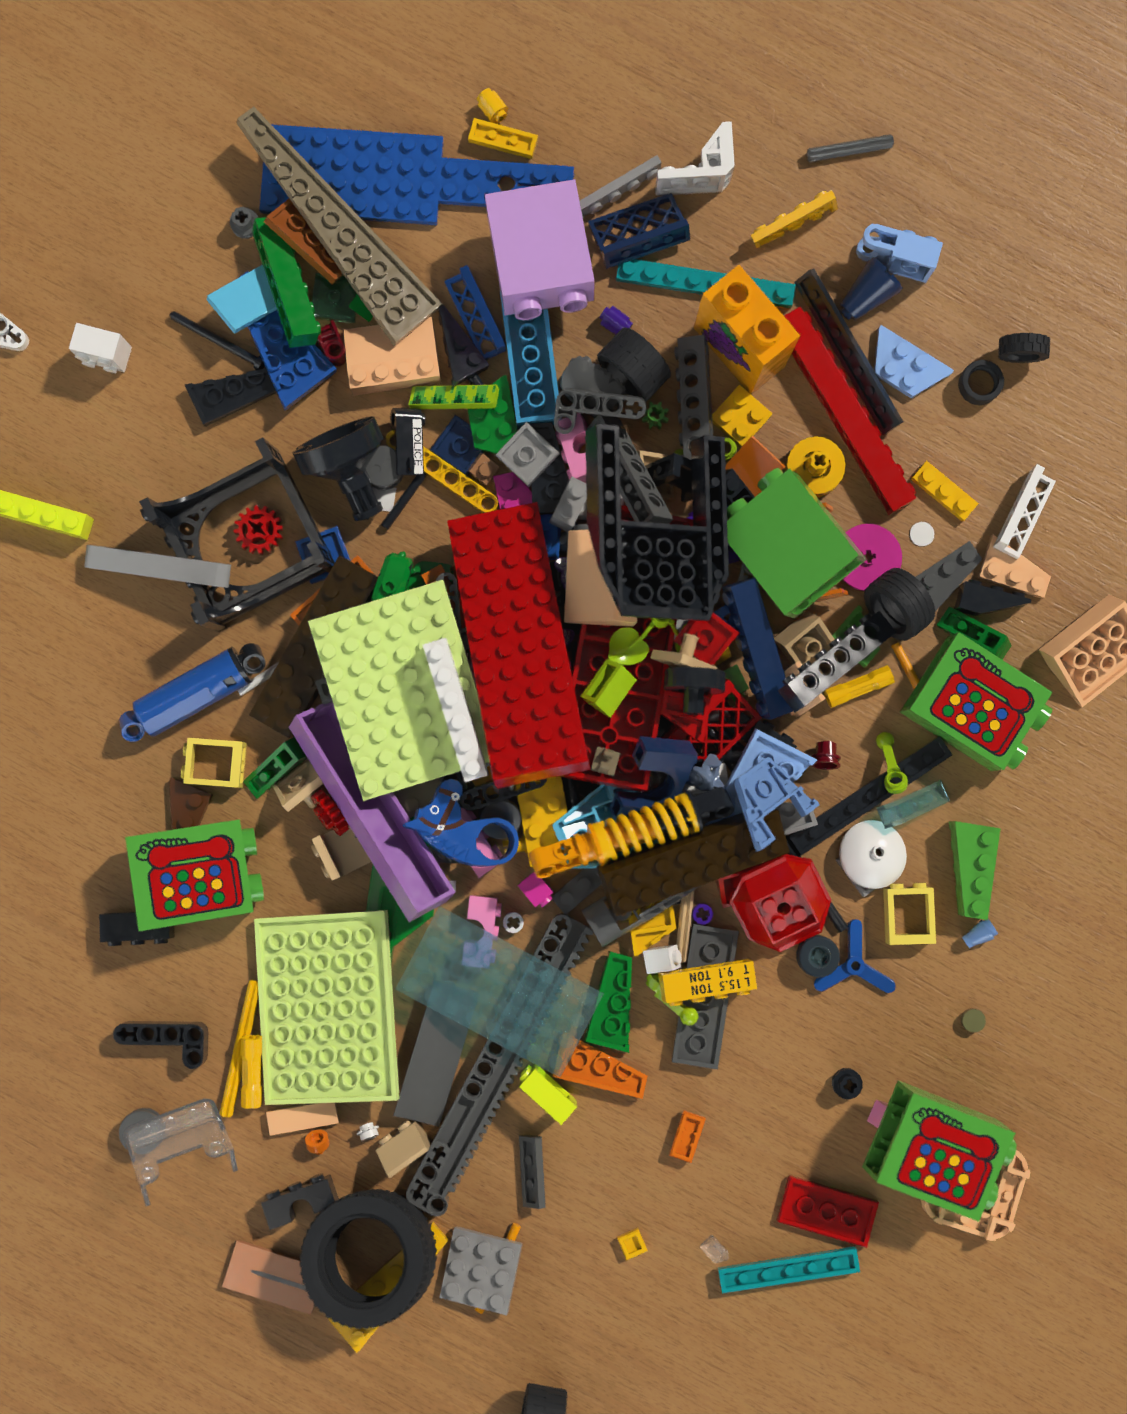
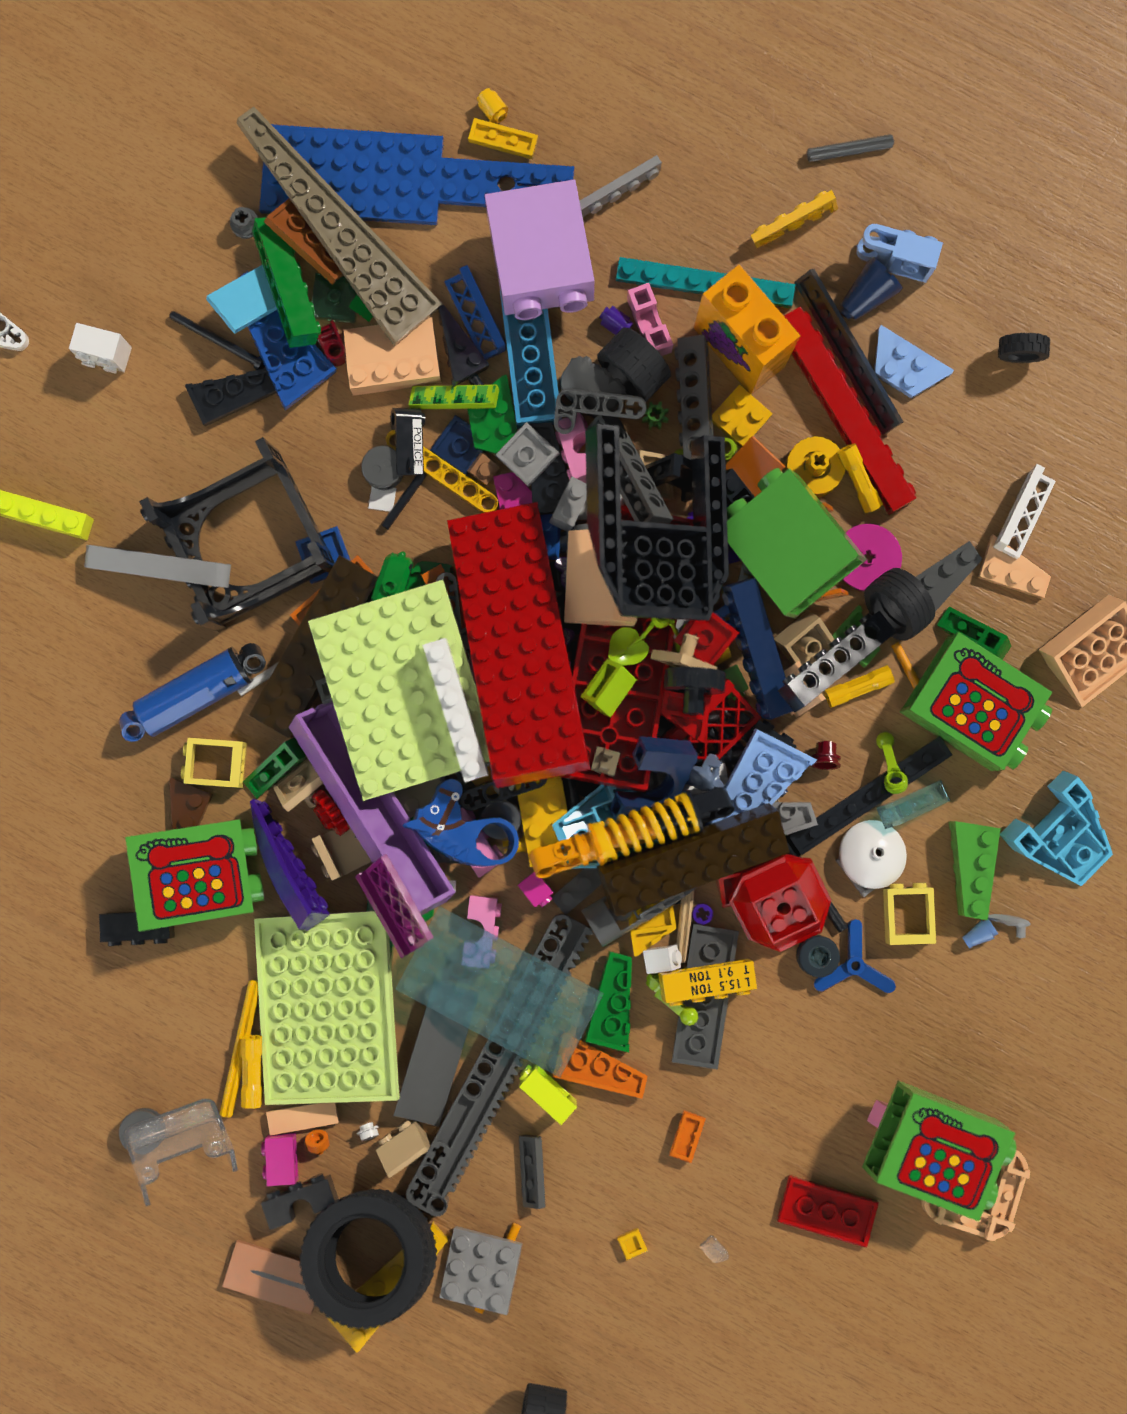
black beam [113,1021,209,1069] -> none
red gear [233,505,284,555] -> none
black piece [292,416,384,521] -> none
white bush [503,912,524,933] -> none
dark blue fence [588,193,690,269] -> none
white bracket [655,121,735,196] -> none
teal plate [718,1246,860,1293] -> none
medium blue wing [733,757,820,851] -> none
black piece [832,1068,863,1099] -> none
white sticker [910,522,934,546] -> none
yellow plate [911,461,979,522] -> none
black slope [954,579,1032,616] -> none
black tyre [958,360,1004,405] -> none
olive tile [961,1008,986,1032] -> none
none -> dark purple wedge [250,799,330,931]
none -> dark pink brick [261,1133,299,1186]
none -> magenta fence [355,854,434,958]
none -> bright pink arch [627,283,673,356]
none -> yellow axle [837,443,883,513]
none -> light grey bar [988,914,1031,938]
none -> medium azure wedge [1000,771,1113,886]

